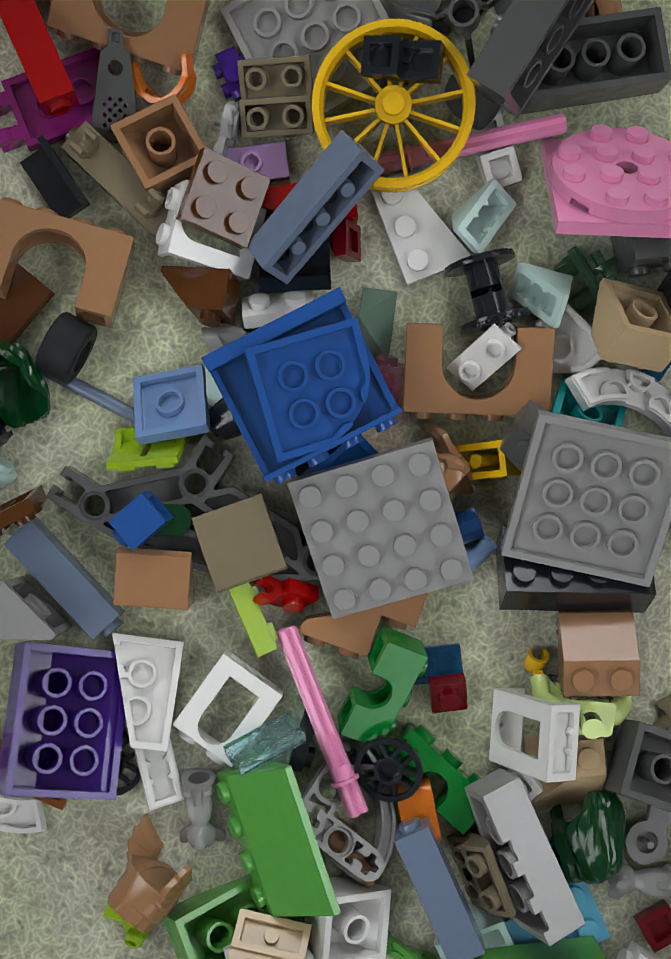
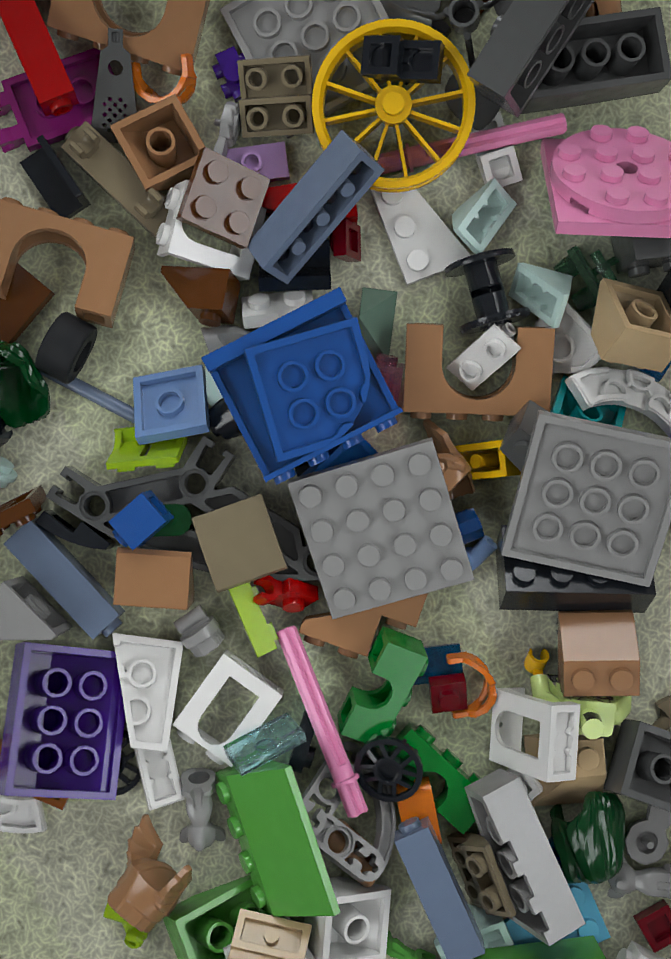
none -> black slope [35,510,116,550]
none -> light grey piece [174,605,225,658]
none -> orange helmet [446,651,497,719]

